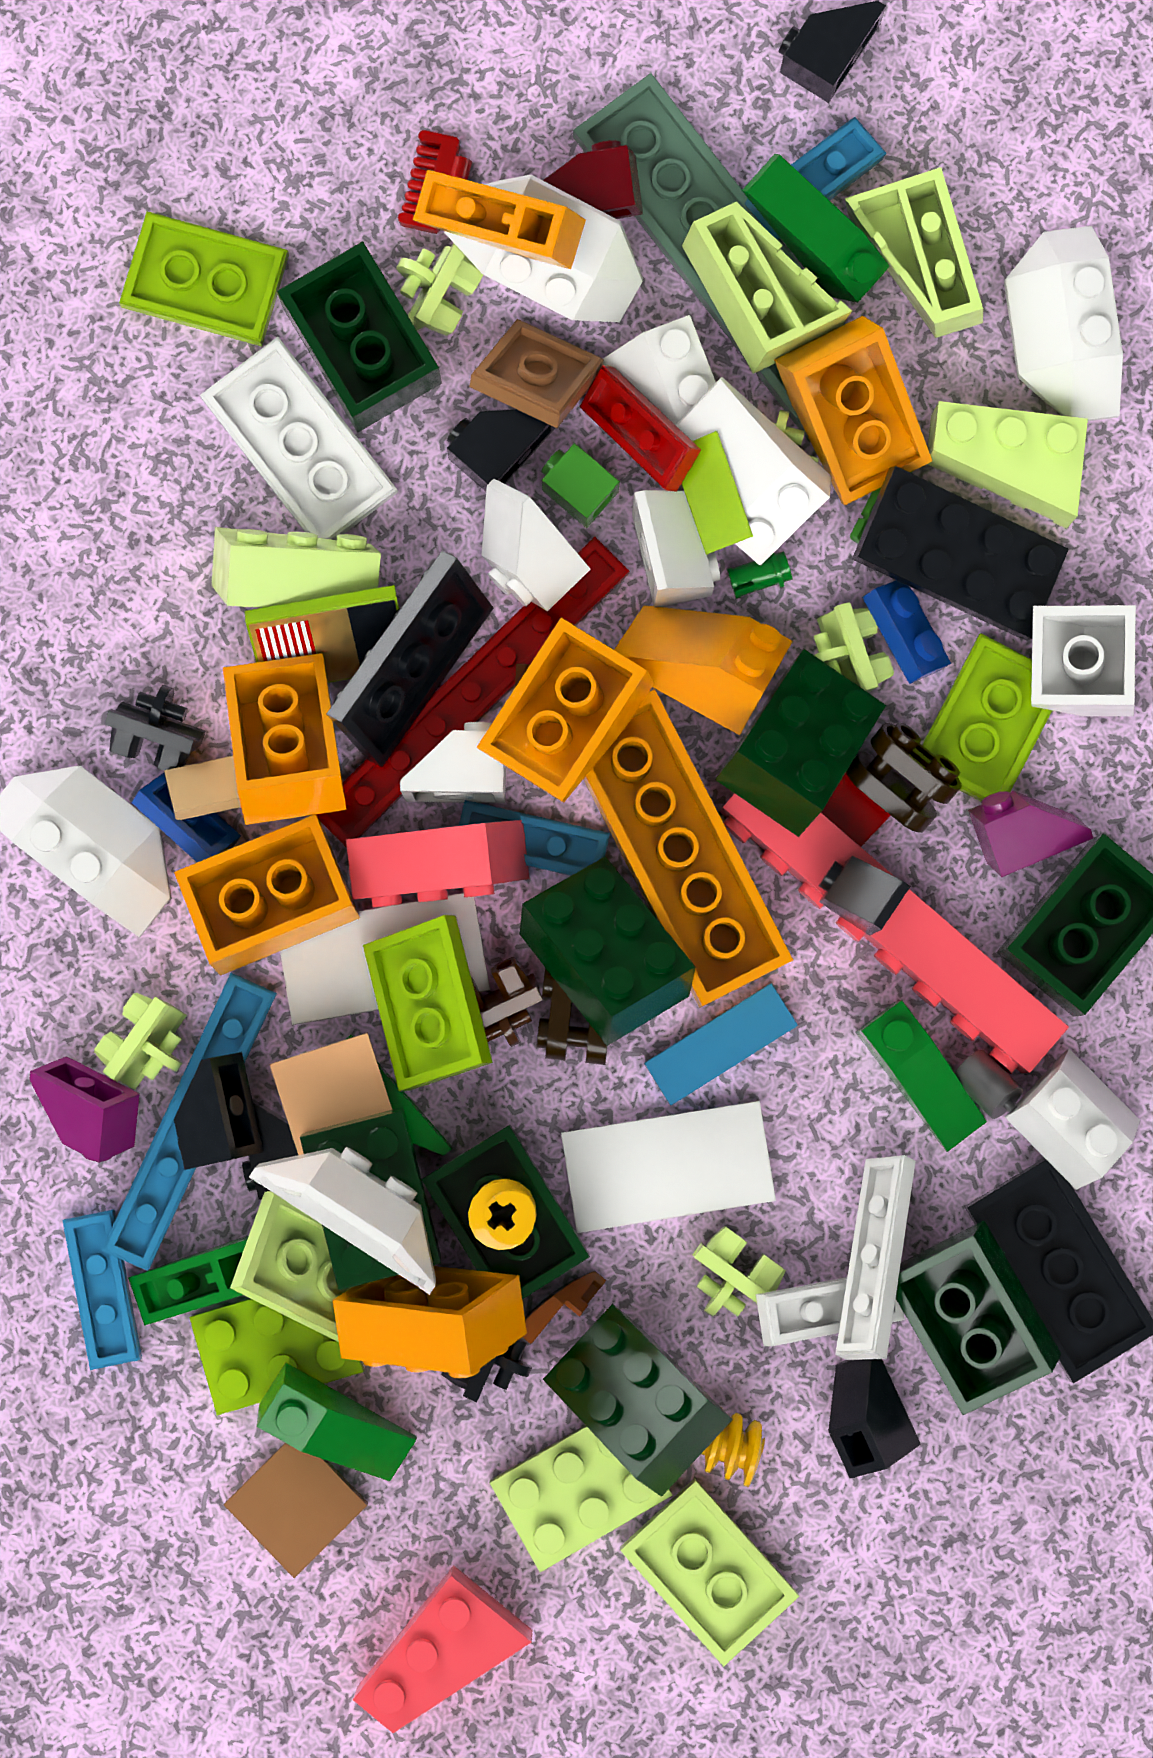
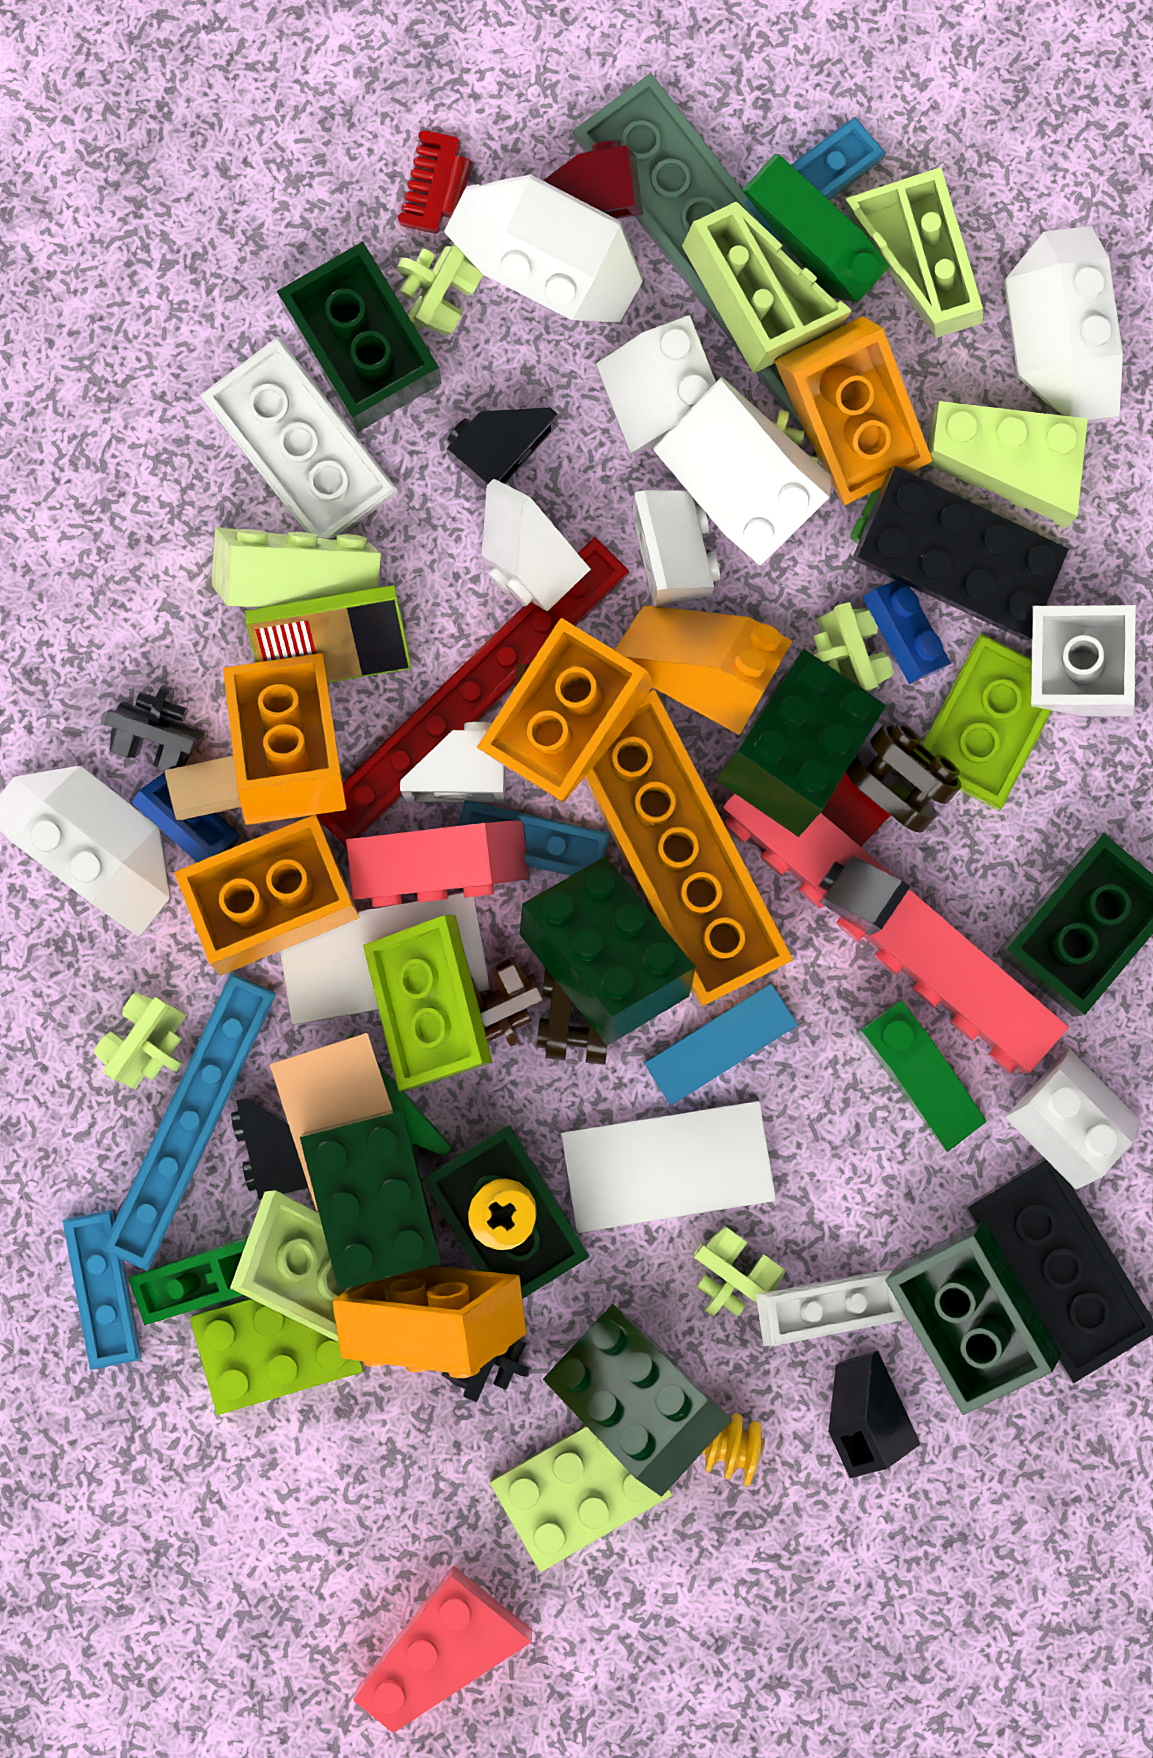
magenta slope [29,1056,140,1163] -> none
lime tile [119,211,289,347] -> none
black slope [174,1052,264,1170] -> none
medium nougat tile [223,1443,368,1578] -> none
white wedge [249,1147,436,1295] -> none
green slope [256,1362,417,1481] -> none
black plate [326,551,494,767] -> none
light orange slope [413,170,586,270] -> none
medium nougat tile [469,319,604,428] -> none
dark orange slope [523,1271,606,1344] -> none
bright green brick [541,443,620,529] -> none
red tile [579,365,701,492] -> none
yellowish green plate [620,1478,799,1667] -> none
lime sticker [682,431,753,555] -> none
green pin [727,551,793,599] -> none
black slope [778,1,886,103] -> none
white tile [835,1155,916,1360] -> none
flat silver piece [955,1050,1023,1119] -> none
magenta slope [968,791,1094,877] -> none

